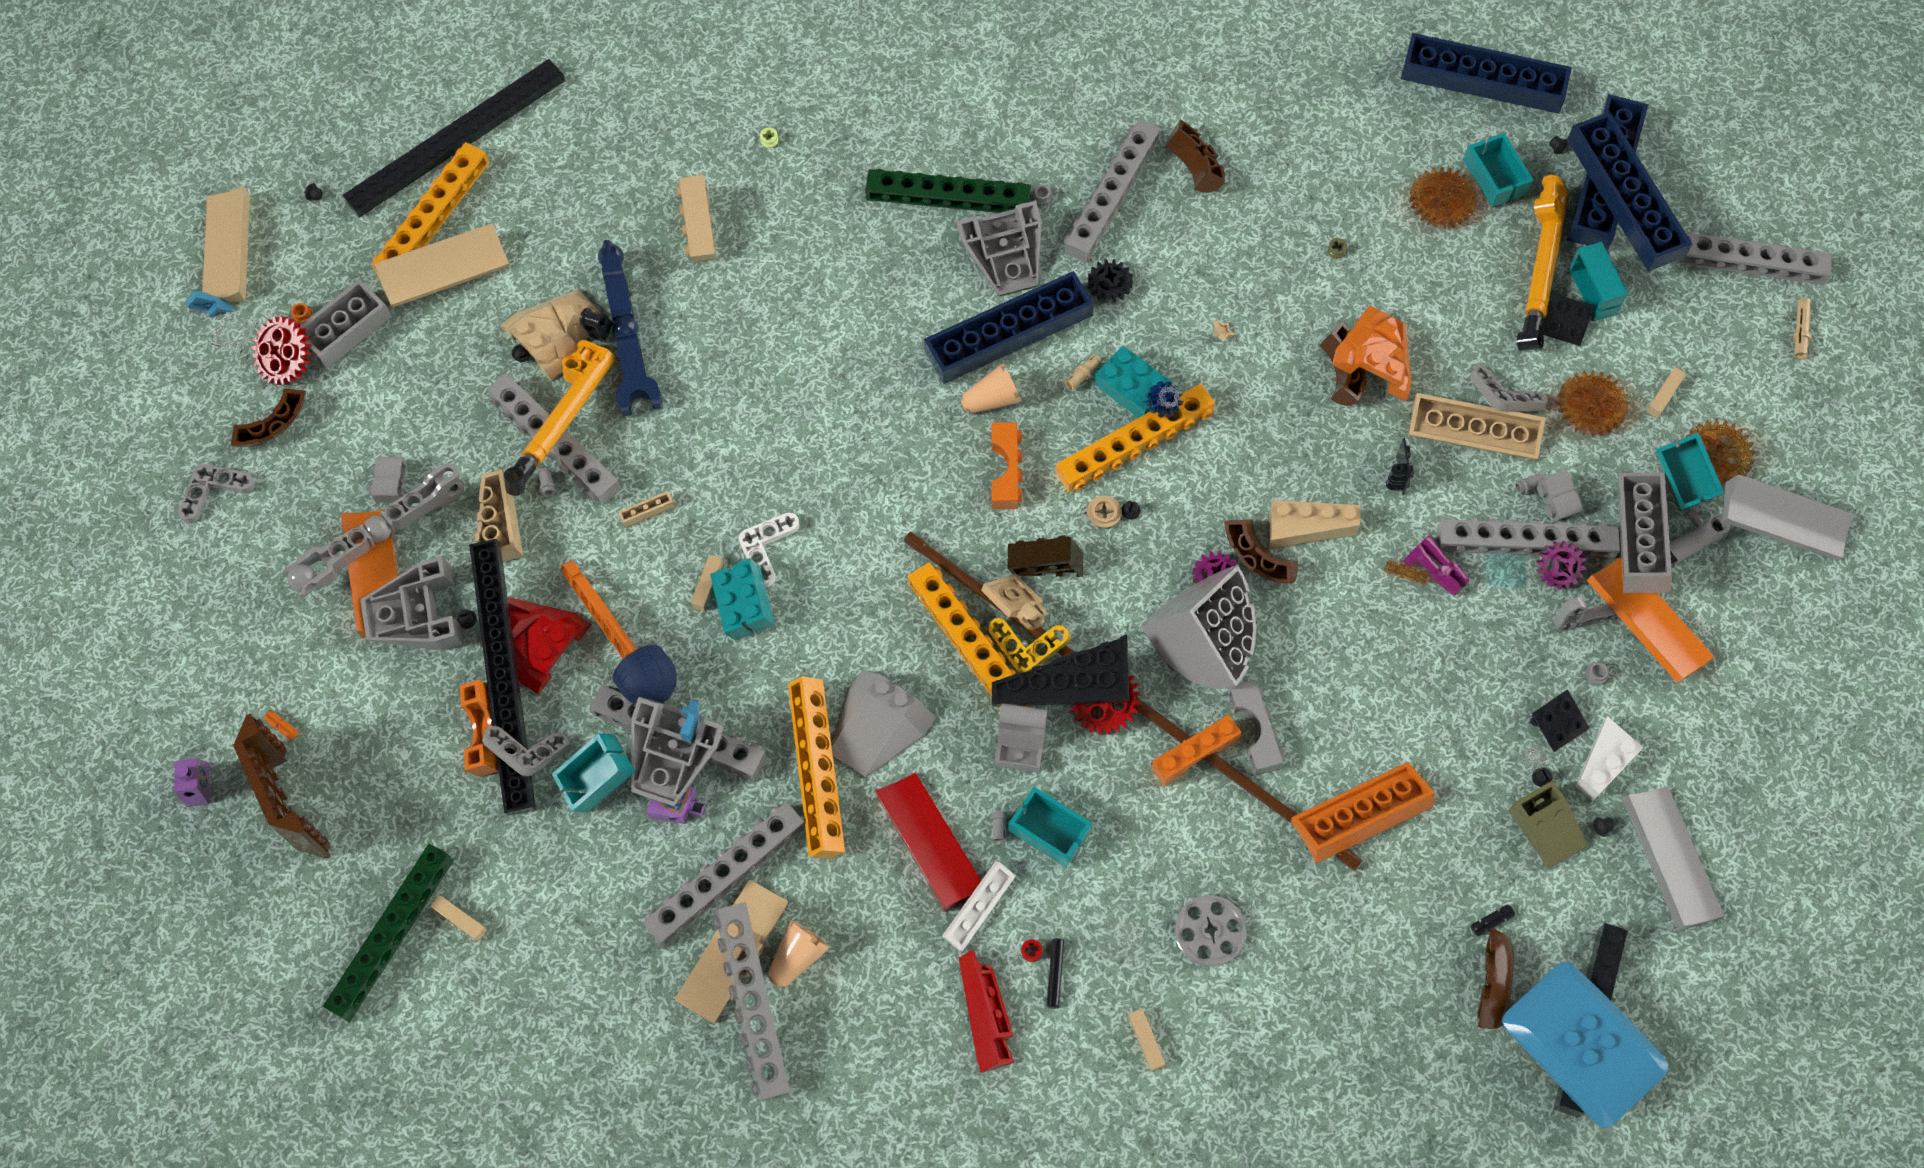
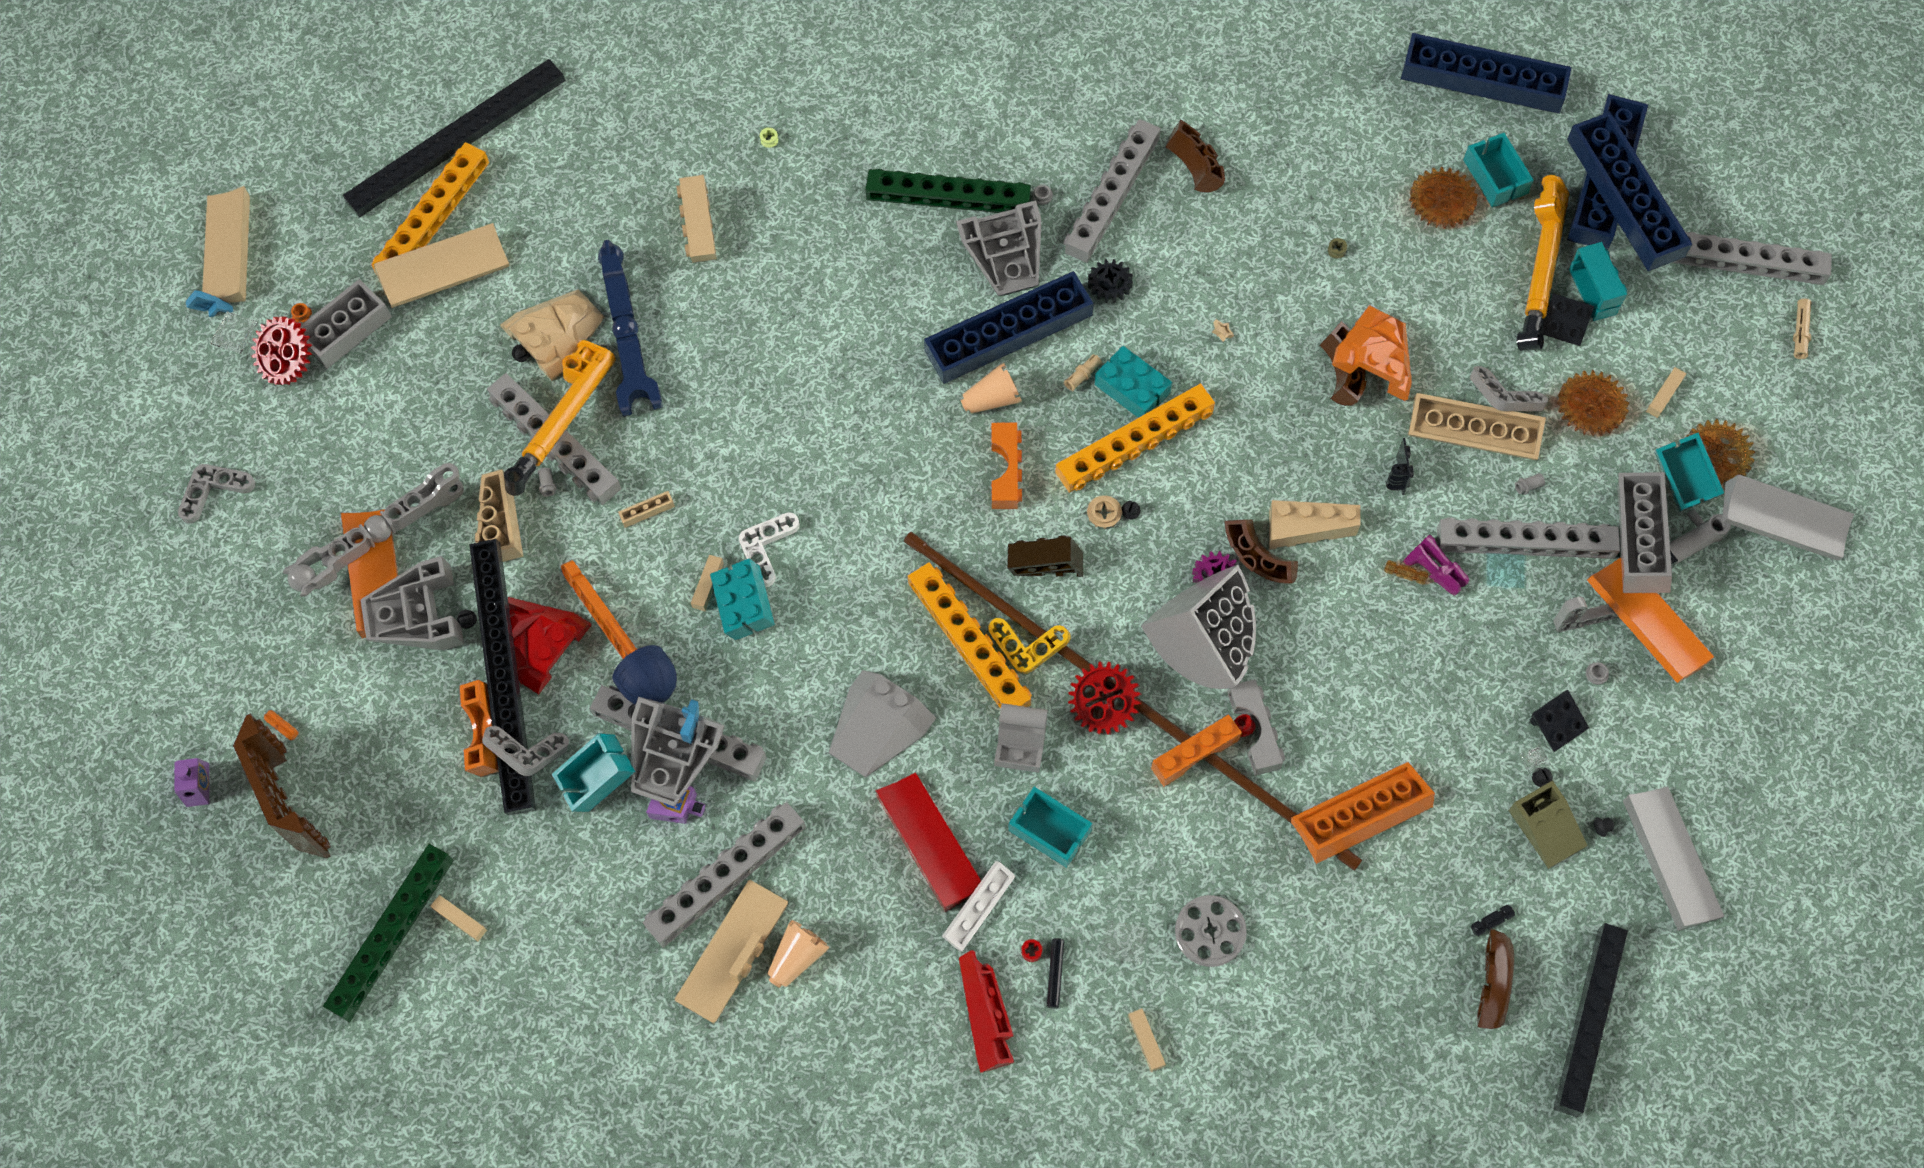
reddish brown brick [231,388,306,447] -> none
black piece [305,183,323,201] -> none
light grey brick [369,457,407,502] -> none
black piece [579,308,613,342] -> none
light grey brick [712,902,790,1100] -> none
light orange brick [788,676,845,859] -> none
tan plate [981,574,1047,630] -> none
light grey pin [991,811,1009,842] -> none
black wing [992,634,1129,707] -> none
clear blue gear [1146,381,1183,418] -> none
dark azure wedge [1502,962,1668,1128] -> none
magenta gear [1536,540,1587,590] -> none
light grey brick [1537,470,1583,521] -> none
black piece [1549,136,1568,154] -> none
white wedge [1575,716,1644,802] -> none
none -> red bush [1234,714,1256,737]

